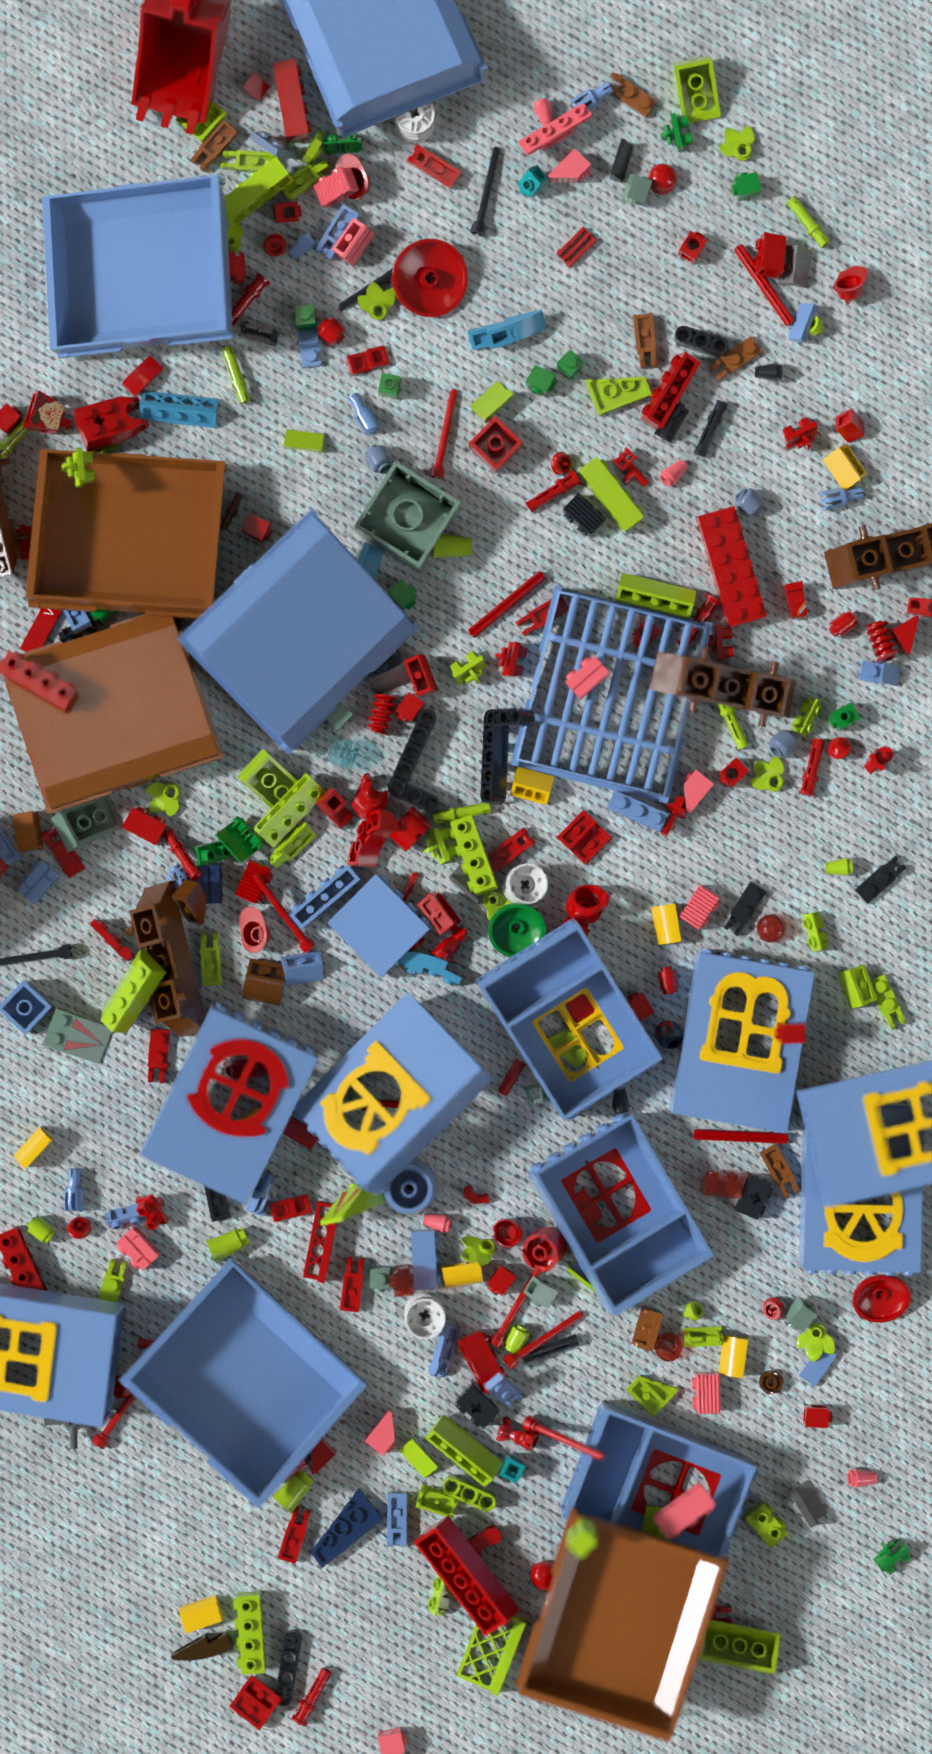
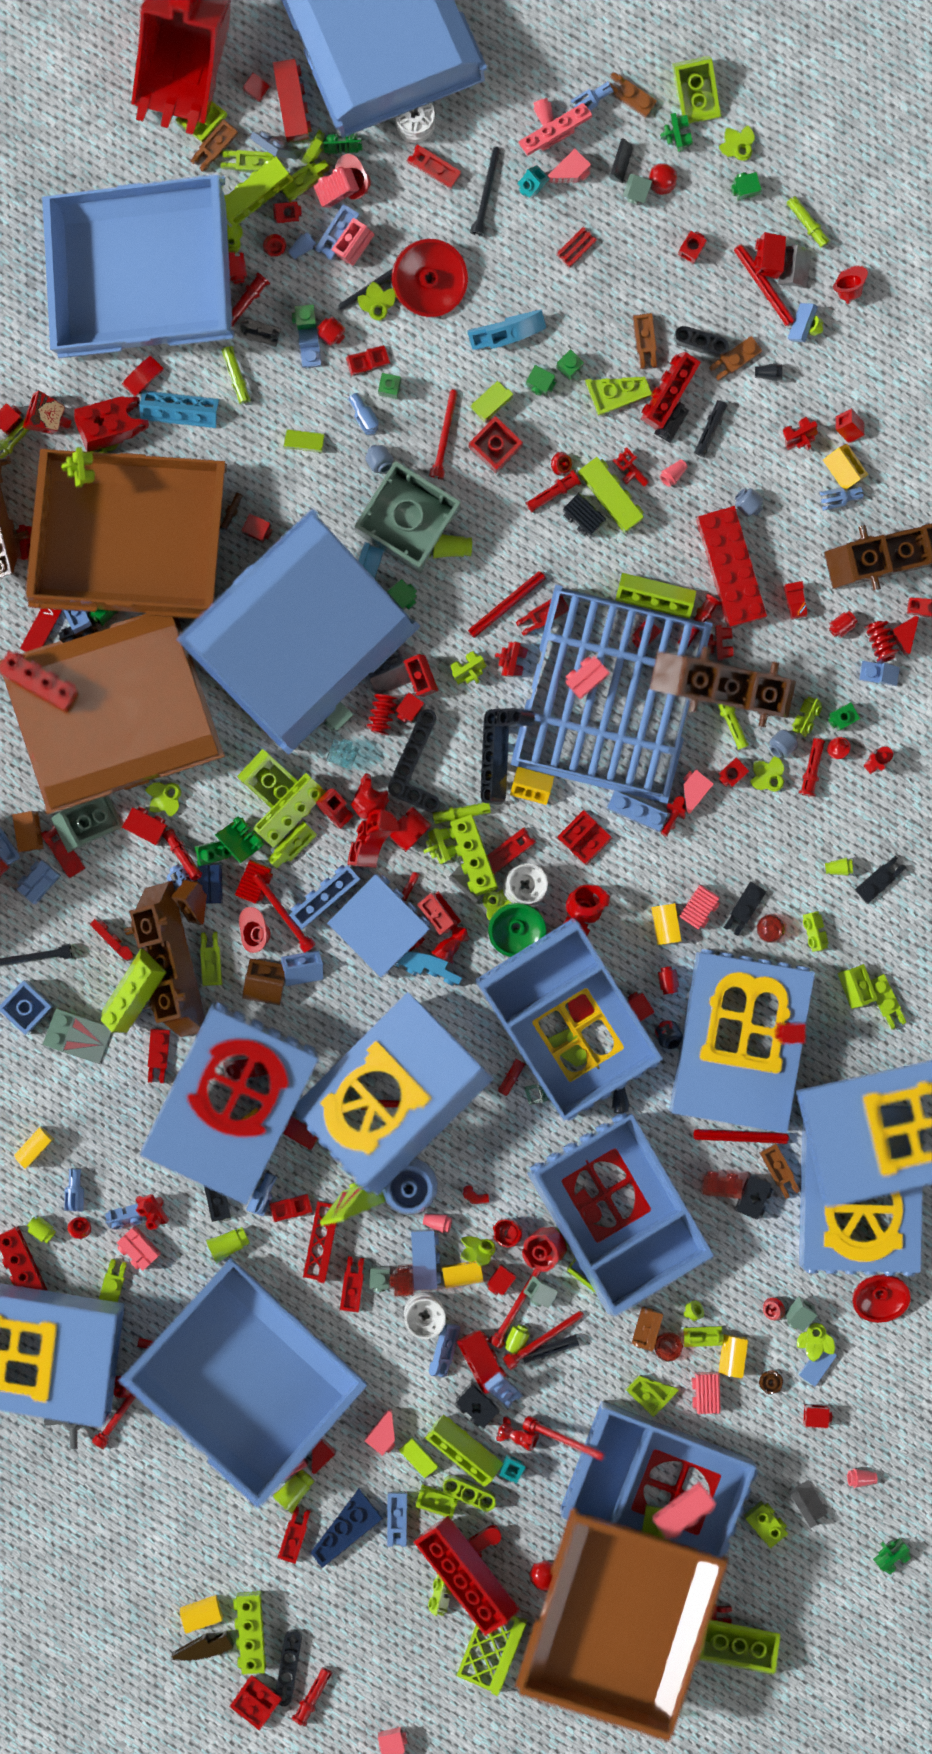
lime brick [567,1518,597,1558] -> none

